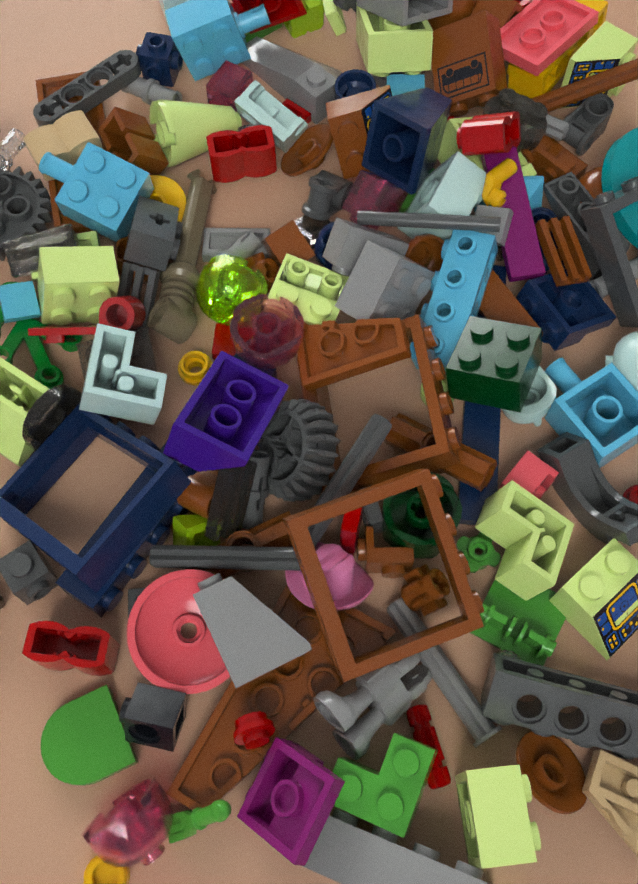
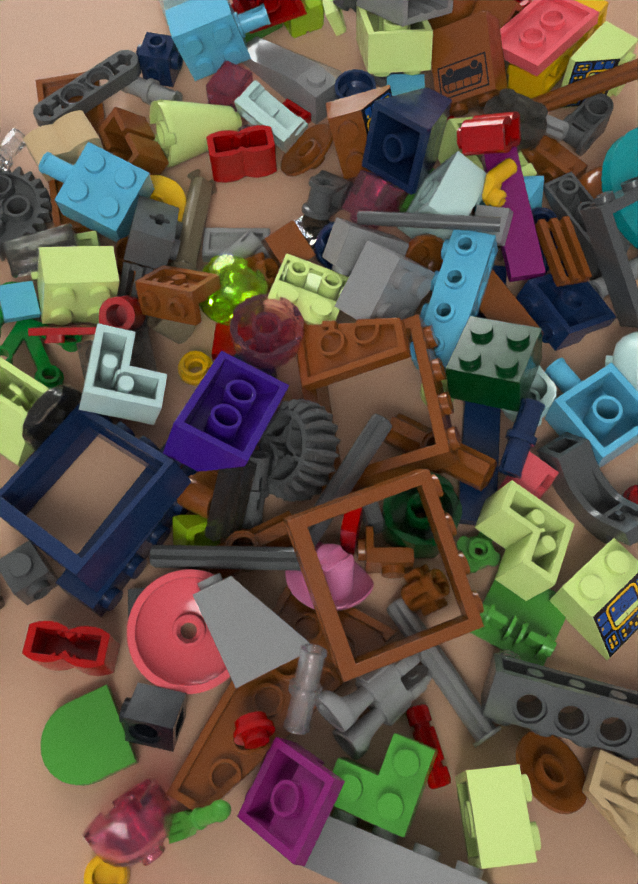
none -> dark orange bracket [135,265,221,326]
none -> clear pin [283,644,328,735]
none -> dark blue pin [497,398,546,479]

